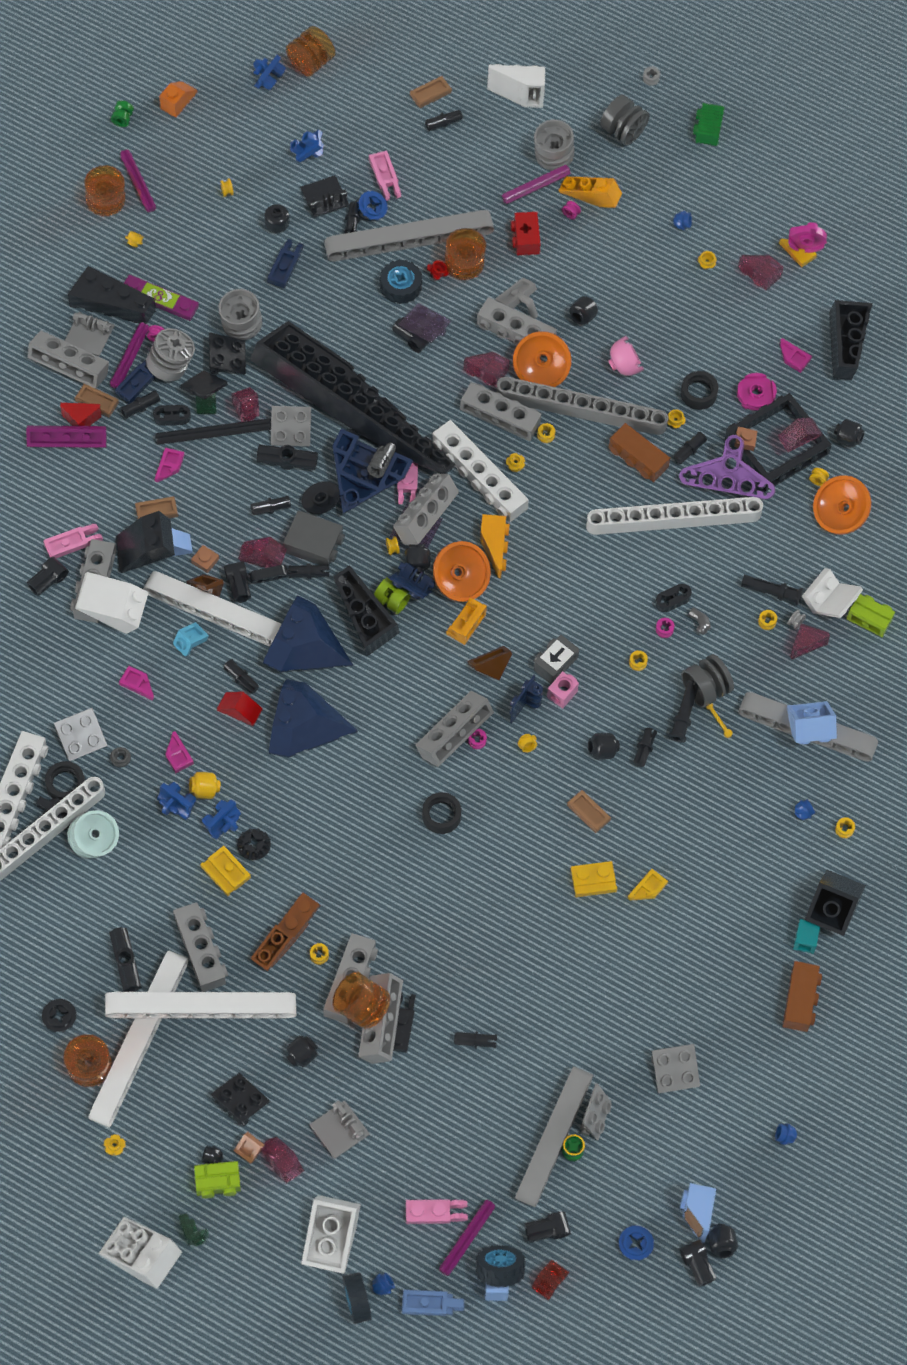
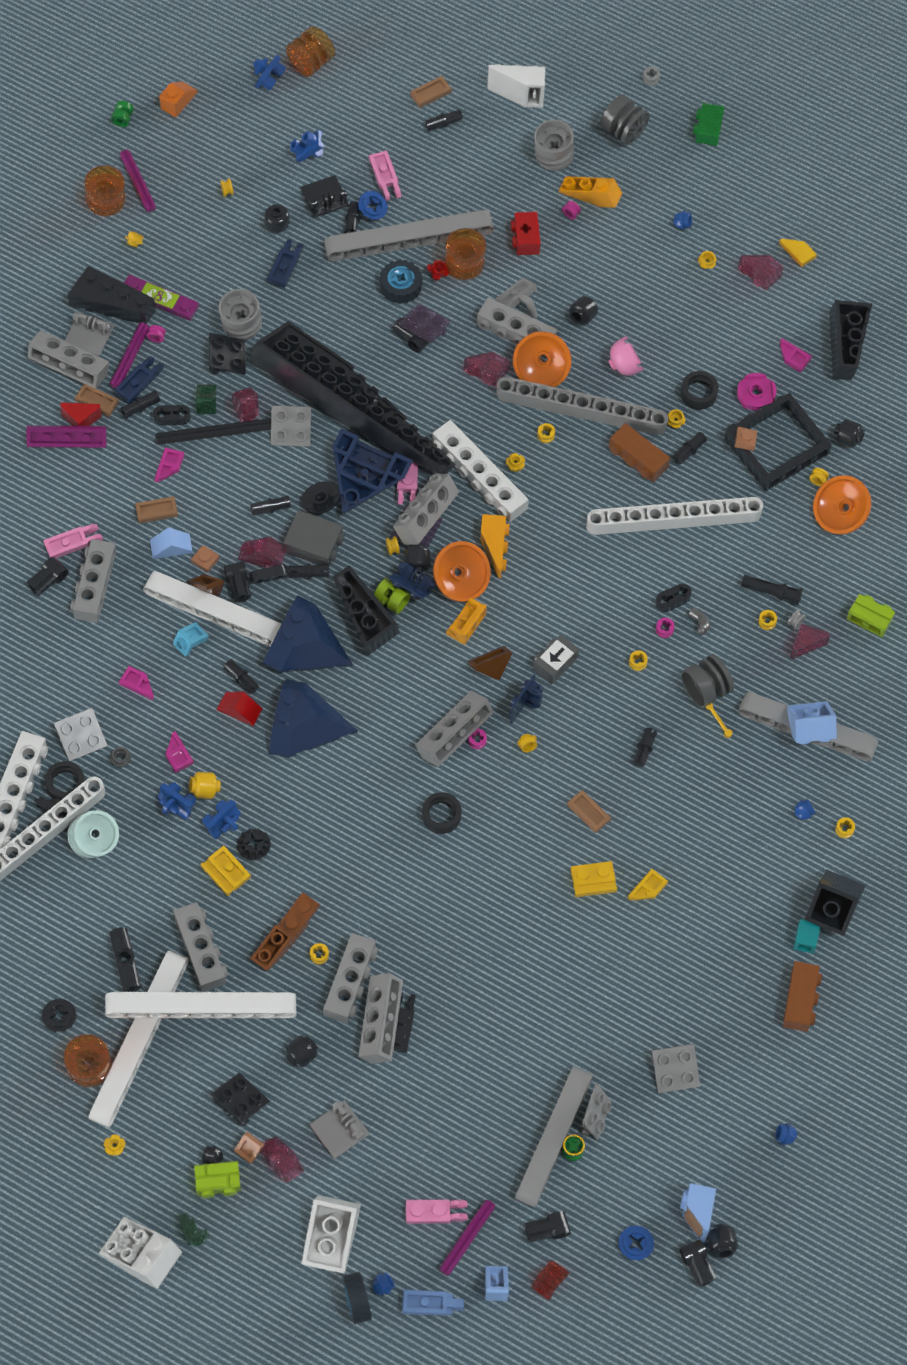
white slope [75,572,149,634] -> none
black slope [116,511,175,573] -> none
light grey wheel [146,328,195,381] -> none
black piece [180,370,228,399] -> none
black piece [256,444,318,470] -> none
clear orange wheel [332,972,390,1029] -> none
dark grey hinge [367,443,396,478] -> none
black axle [454,1031,497,1048] -> none
light grey brick [460,382,542,441] -> none
black wheel [476,1245,525,1287] -> none
magenta axle [502,165,571,204] -> none
bright pink brick [547,671,579,709] -> none
black head [588,733,620,760] -> none
black pin [668,680,699,743] -> none
medium lavender beam [679,435,776,499] -> none
clear pink slope [778,418,822,452] -> none
dark pink plate [788,222,827,253] -> none
white bracket [802,568,863,618] -> none

